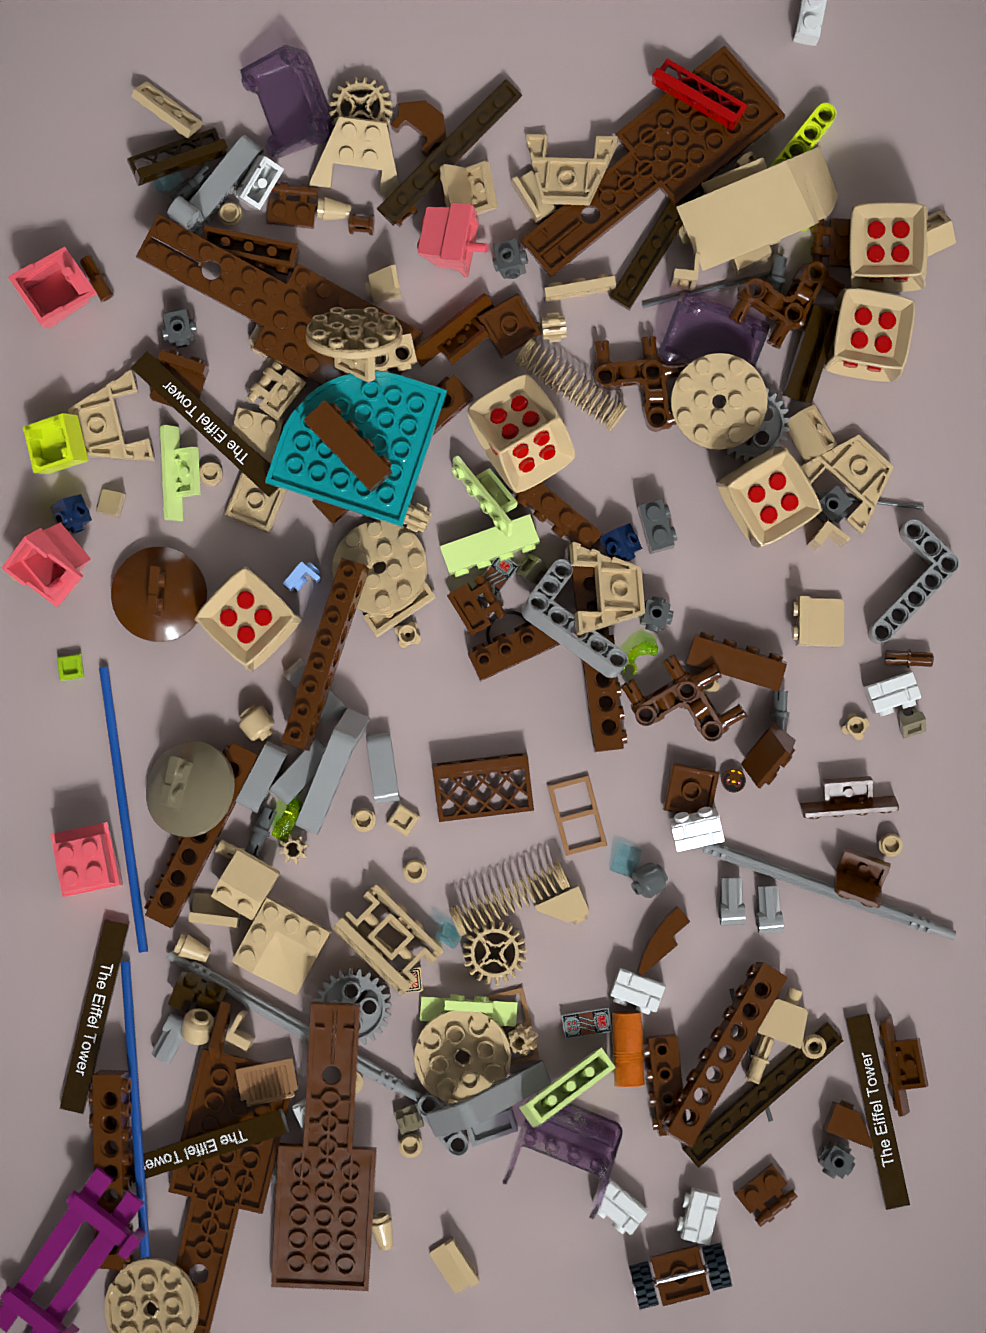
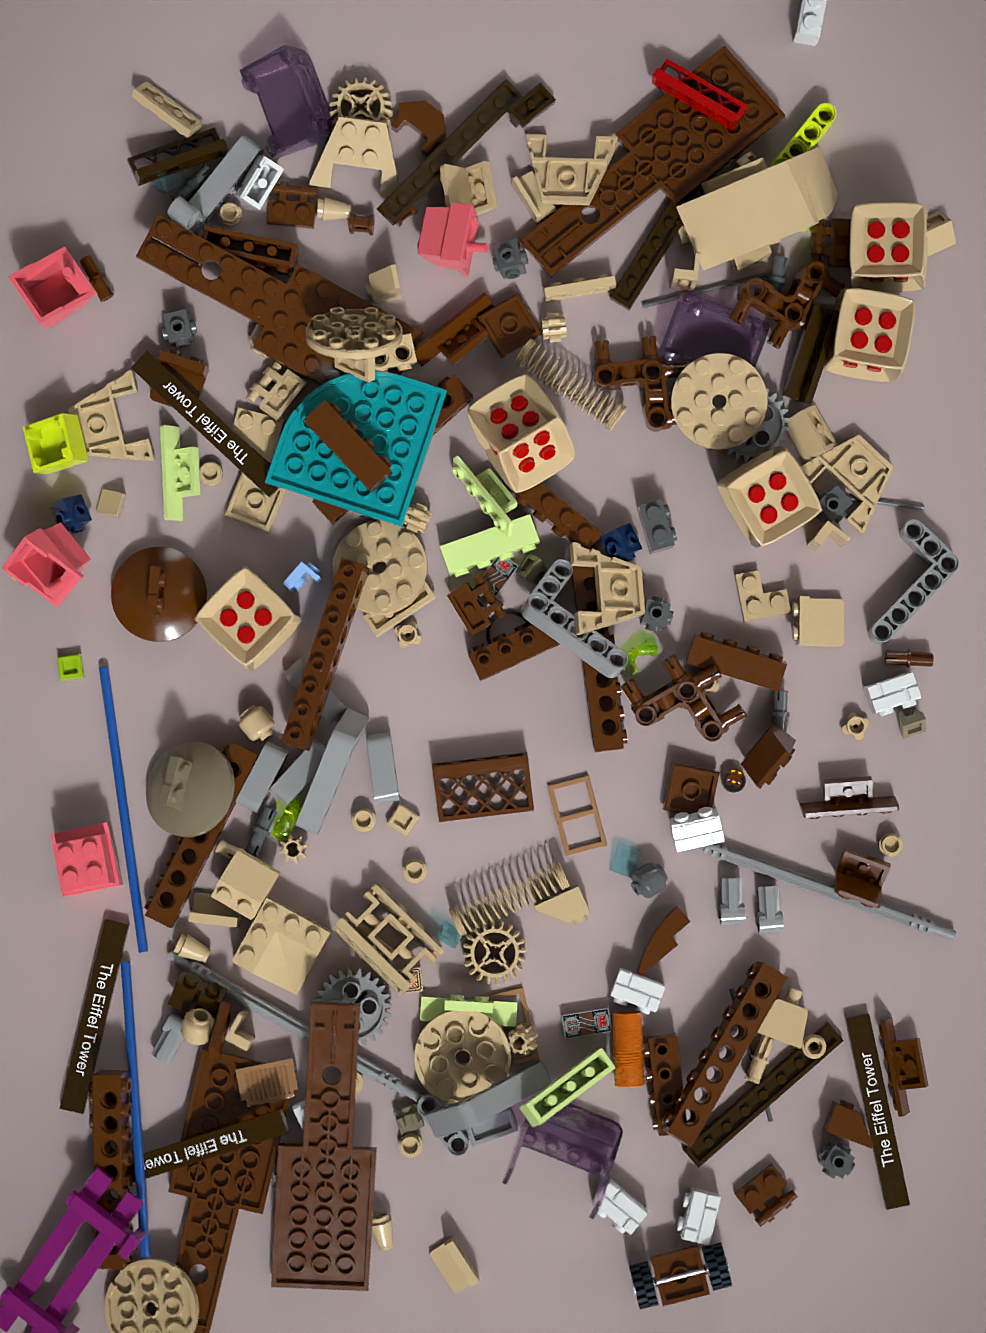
none -> dark brown plate [506,83,556,128]
none -> tan plate [734,570,791,622]

